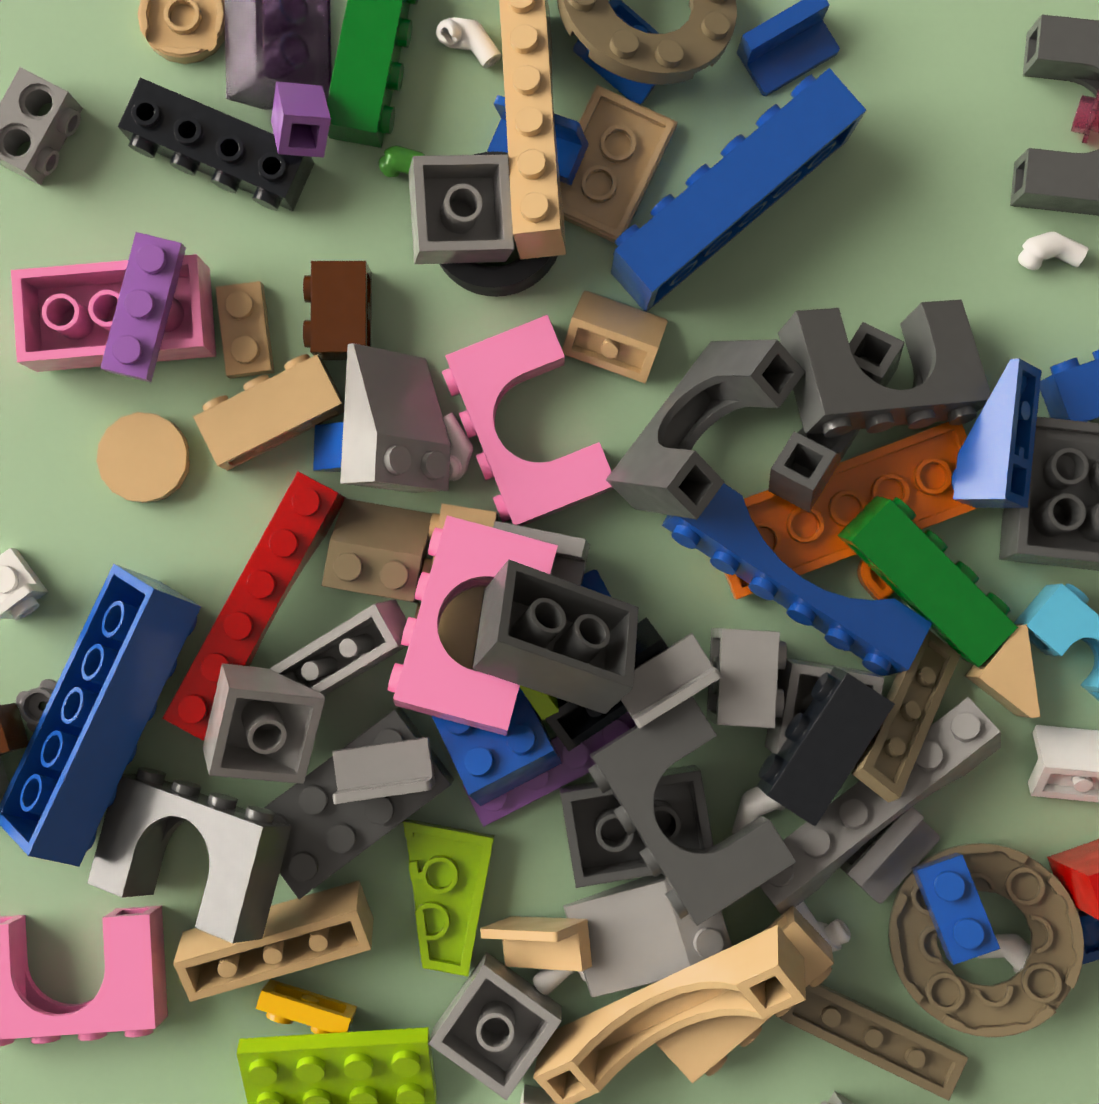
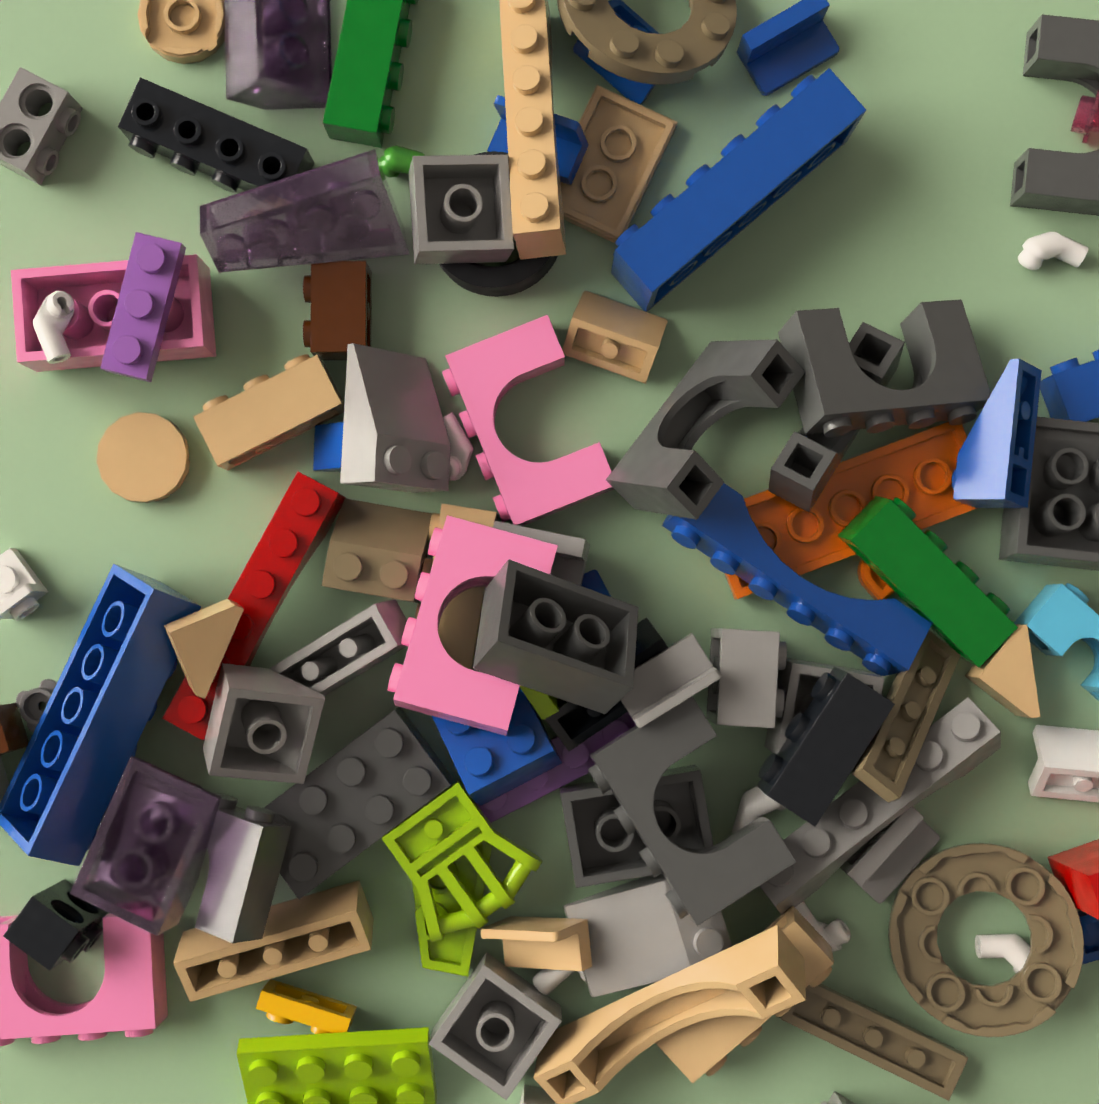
tan plate [215,281,274,379] -> none
medium lavender brick [271,81,331,158] -> none
light grey panel [332,737,436,804] -> none
white arm [436,17,502,68] -> none
blue brick [911,852,1000,965] -> none
none -> black brick [3,879,108,971]
none -> white arm [33,291,74,364]
none -> clear purple slope [70,756,222,936]
none -> tan slope [164,599,244,699]
none -> wedge [200,149,410,273]
none -> lime plate [381,781,543,942]

